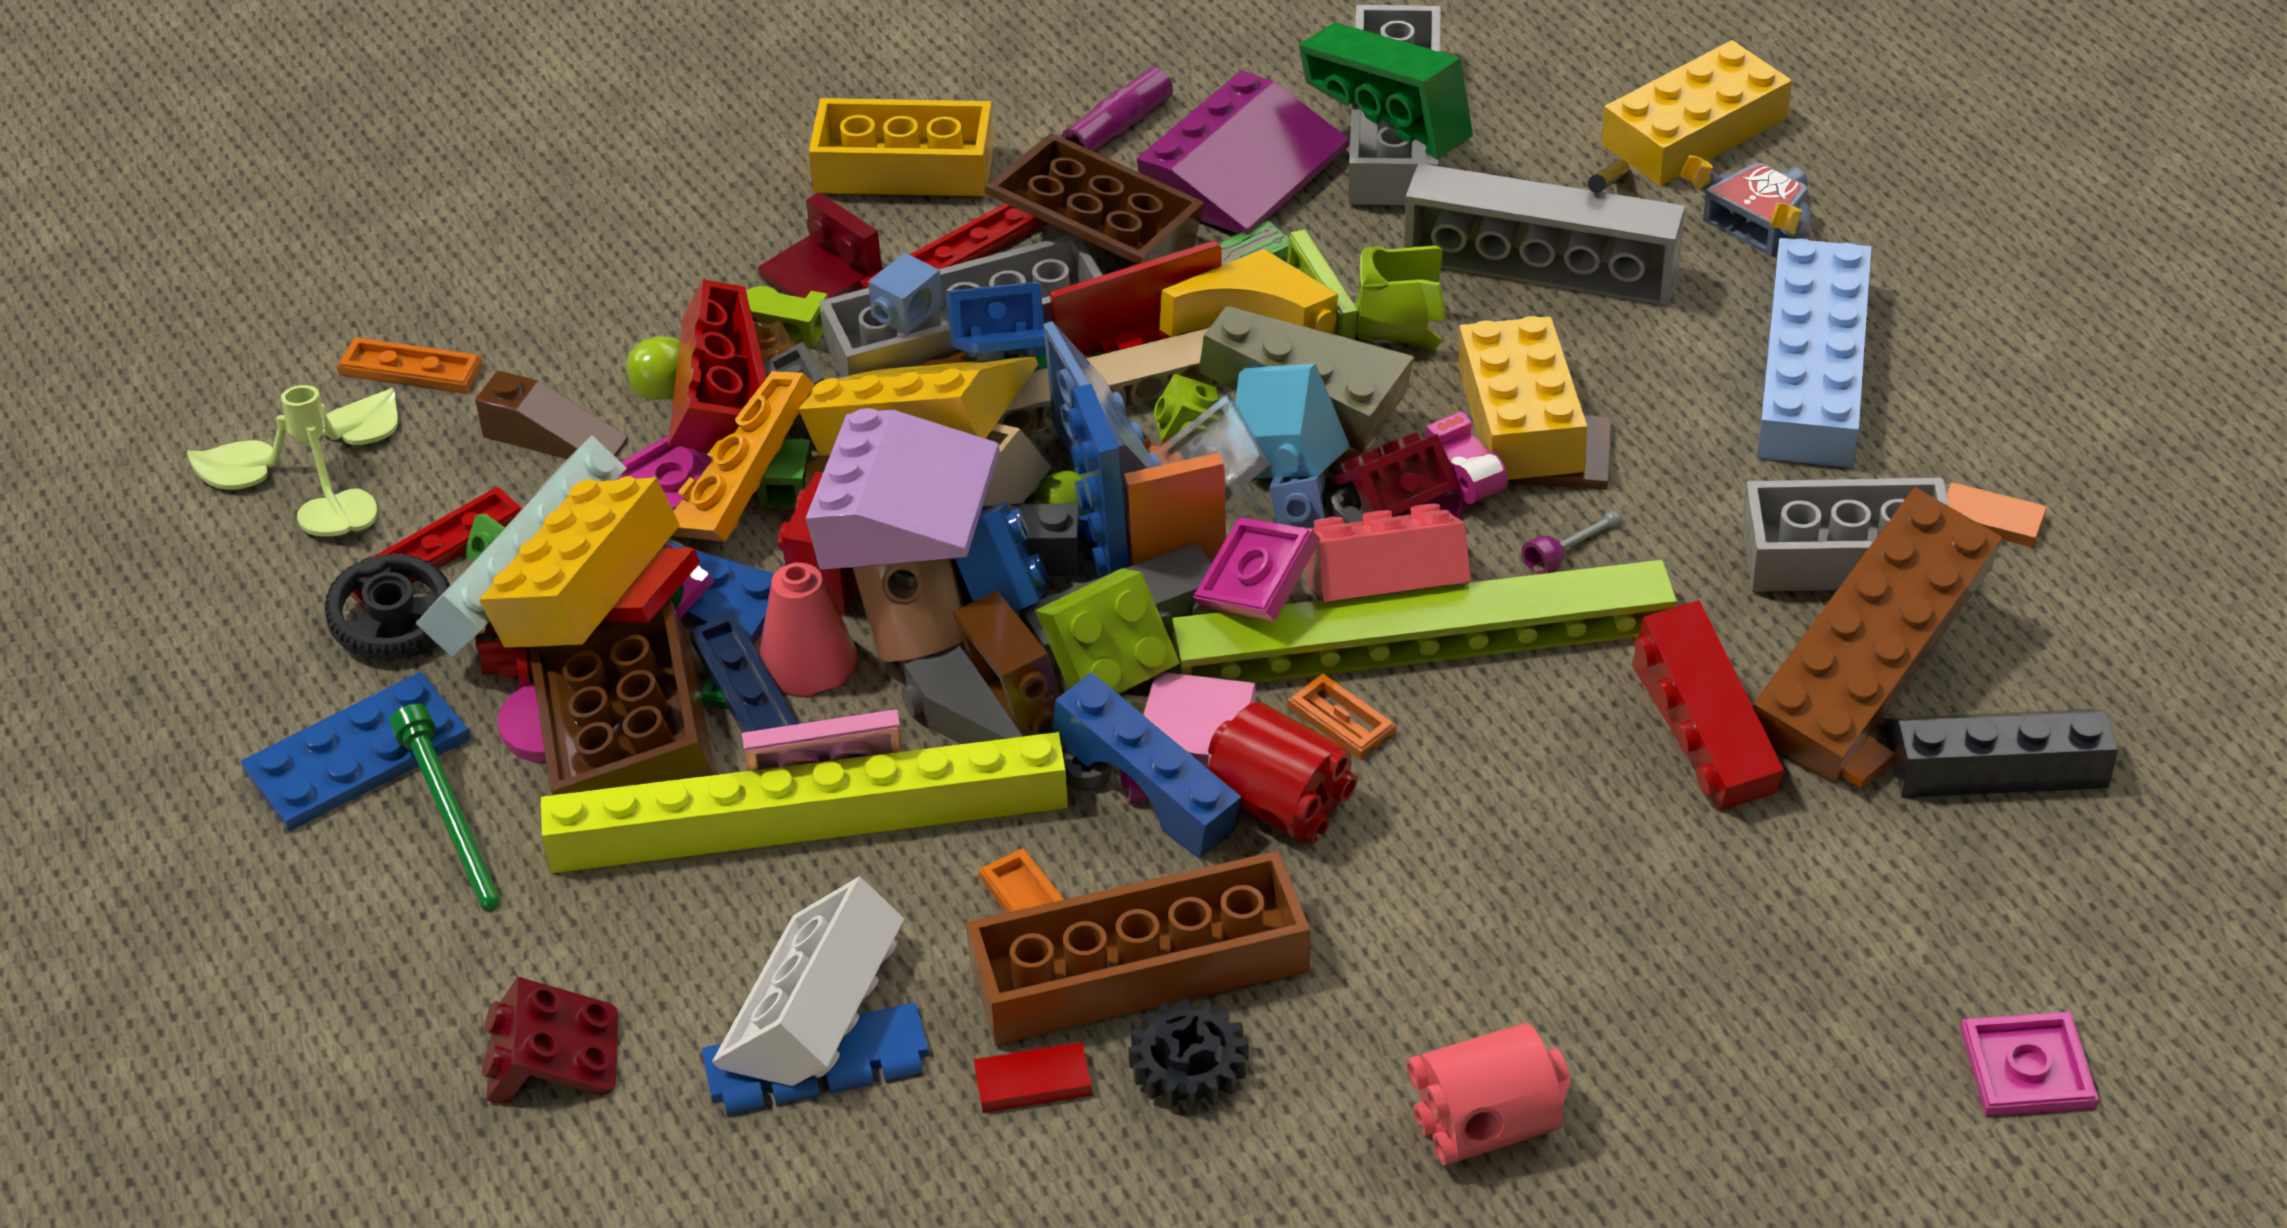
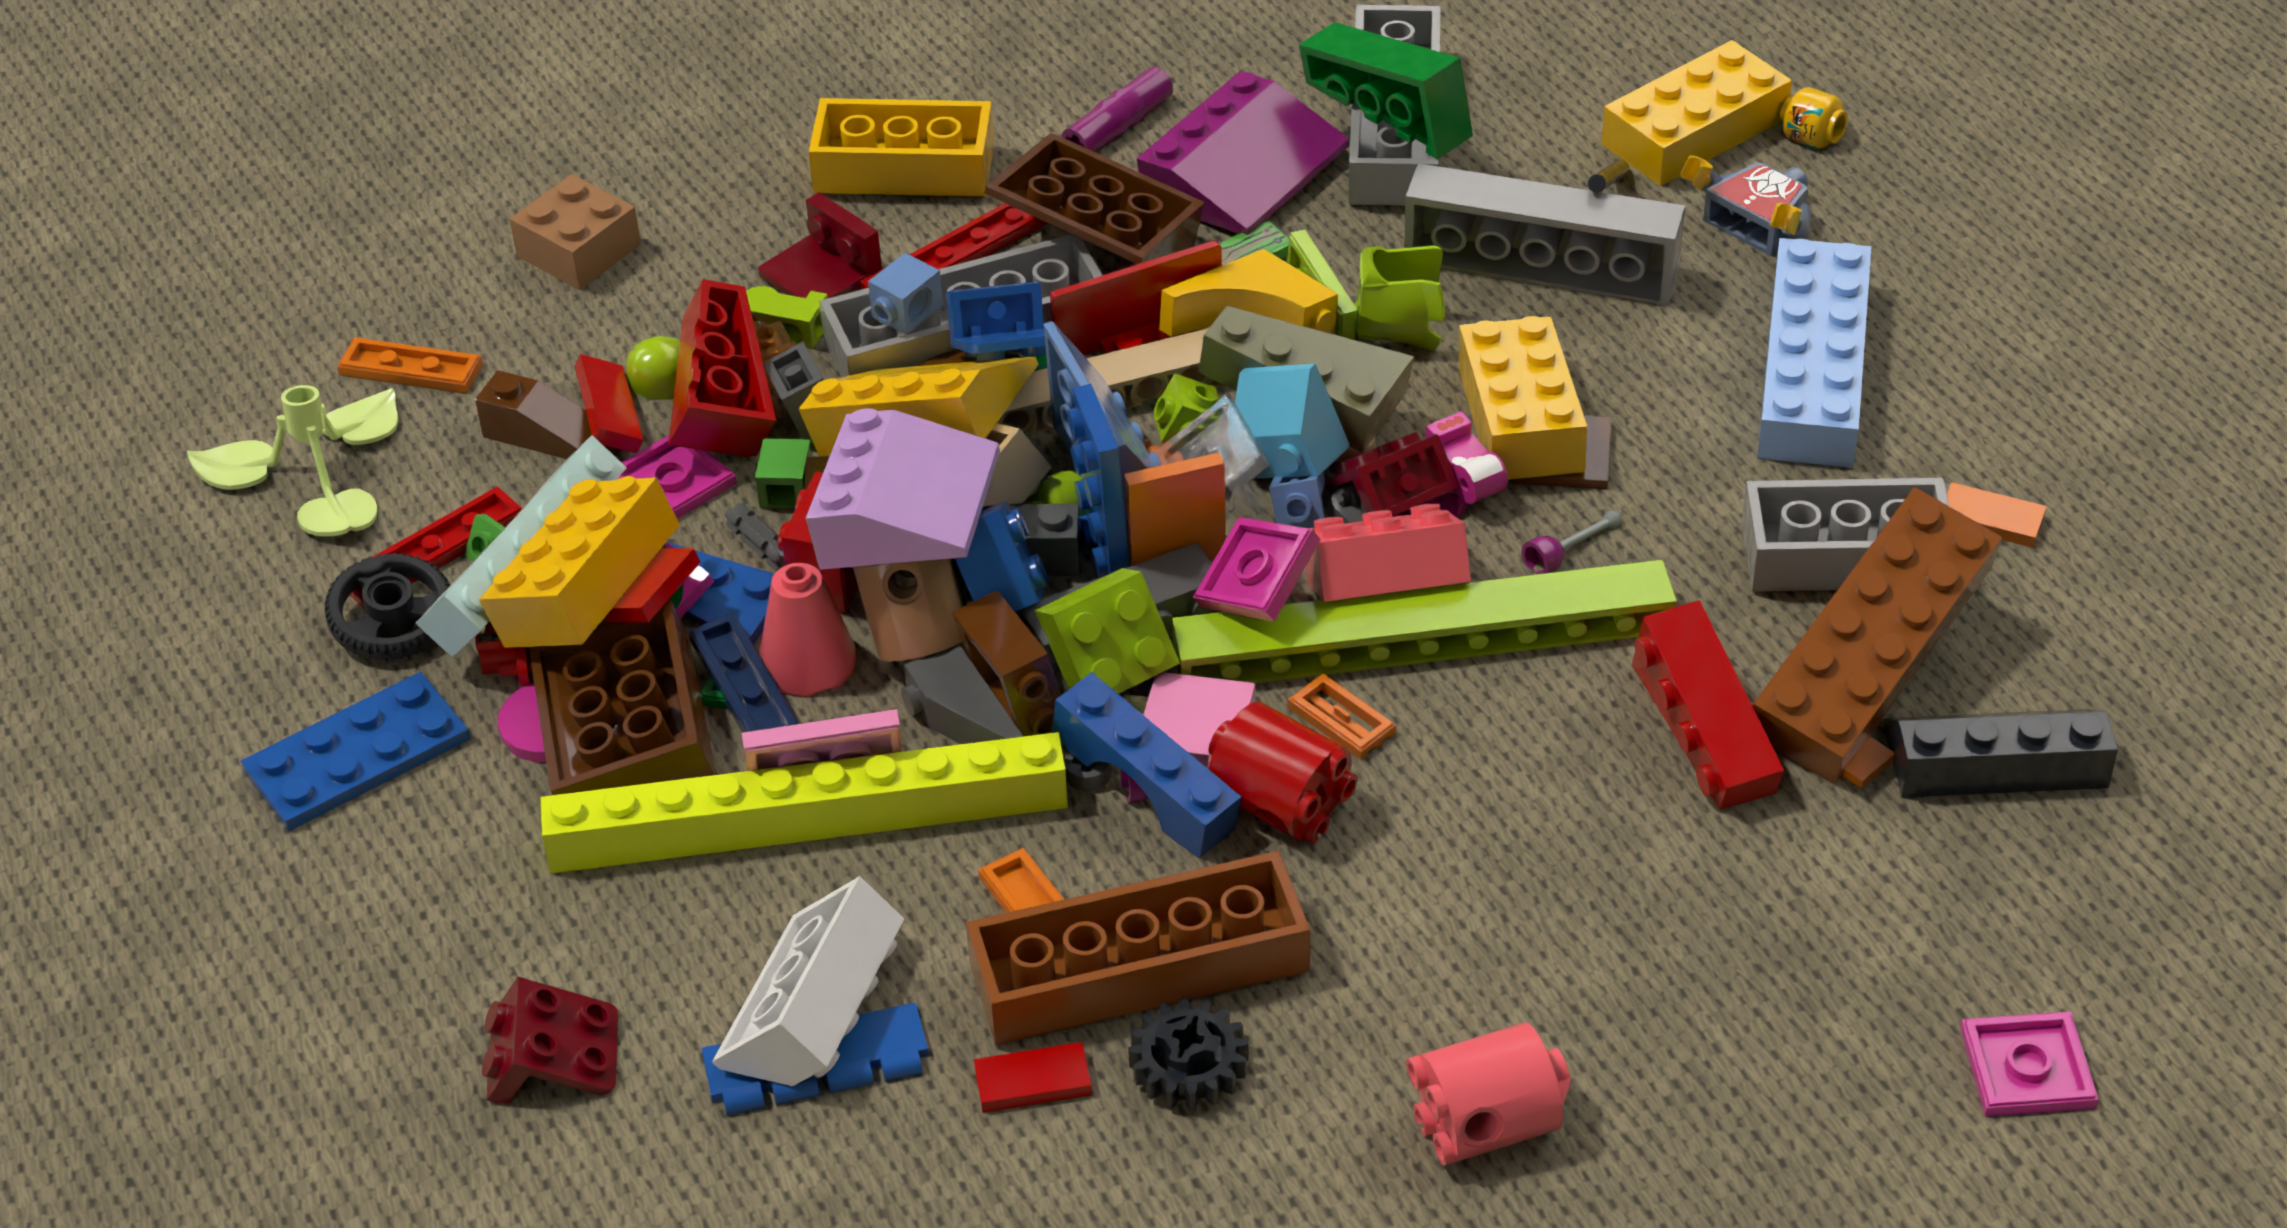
green piece [389,704,500,911] -> none
light orange wing [672,371,814,542] -> none
none -> medium nougat brick [509,174,641,290]
none -> red tile [574,354,644,453]
none -> dark grey axle [725,503,785,571]
none -> yellow head [1780,87,1848,149]

